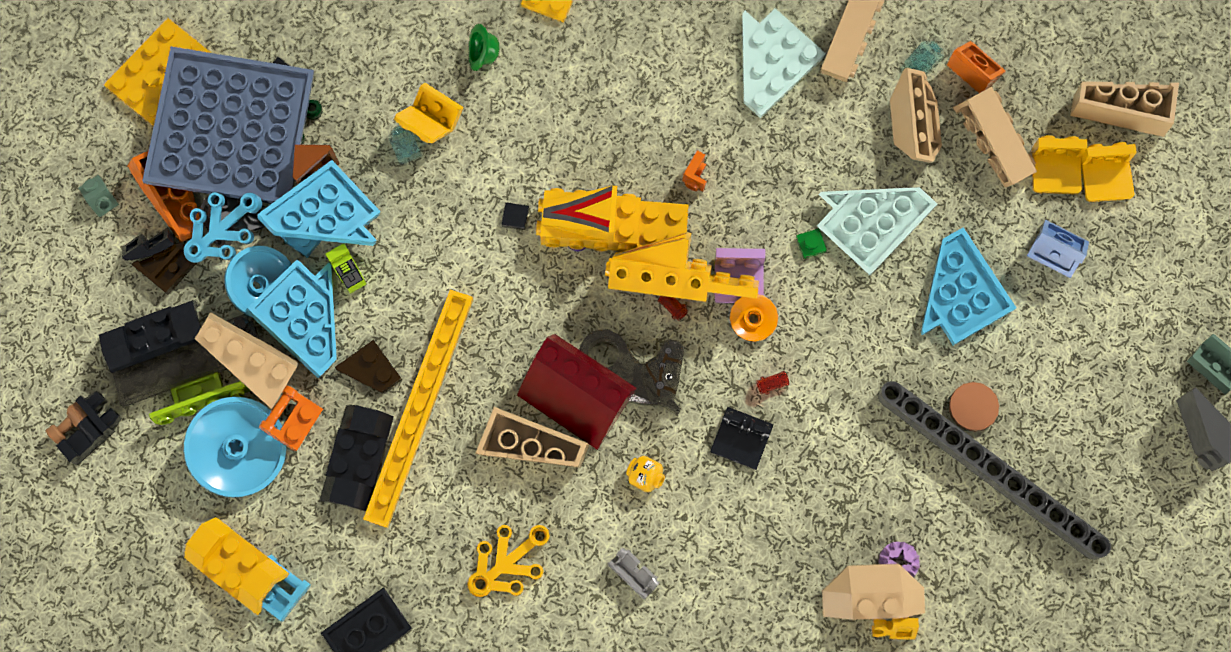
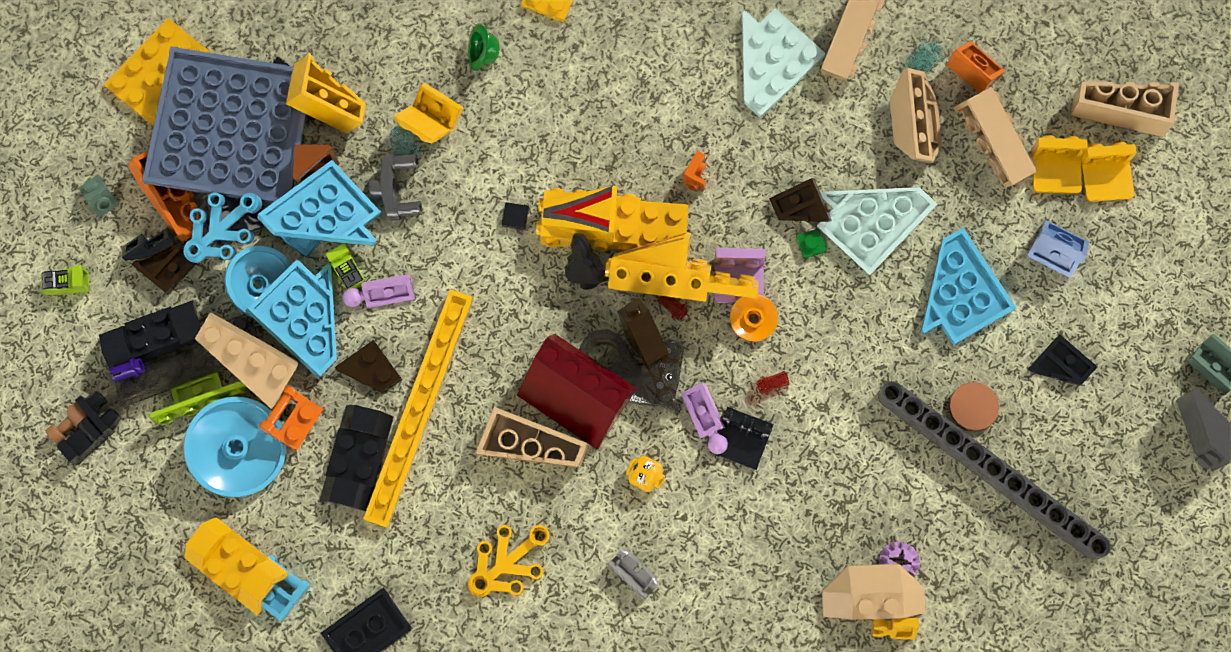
none -> lime leg [40,265,89,295]
none -> dark purple pin [110,358,145,383]
none -> yellow wedge [286,53,366,134]
none -> lavender plate [343,274,415,308]
none -> dark grey connector [369,154,423,221]
none -> black rock [564,233,609,290]
none -> dark brown slope [617,298,669,365]
none -> lavender plate [681,383,728,454]
none -> dark brown wing [769,178,832,222]
none -> black wing [1027,334,1098,386]

